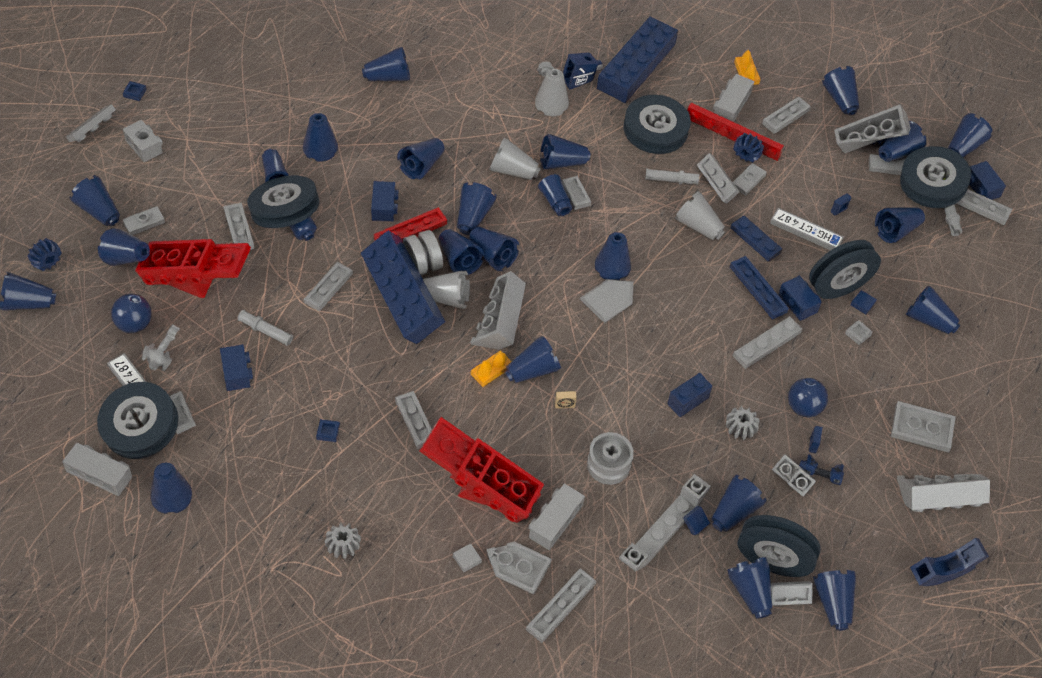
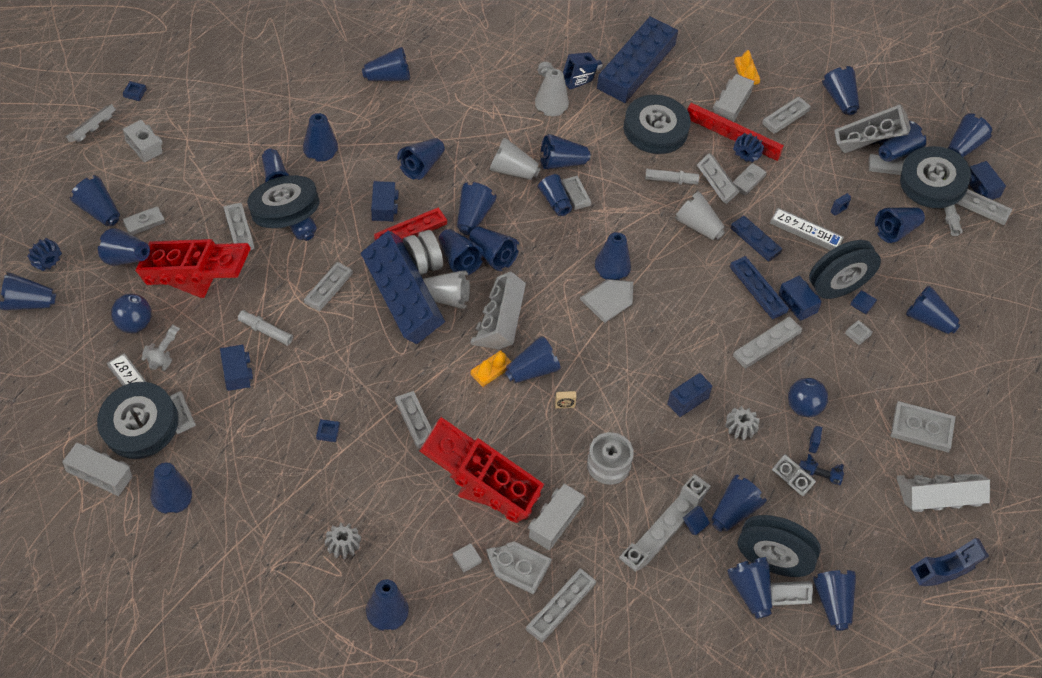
none -> dark blue cone [366,579,409,631]

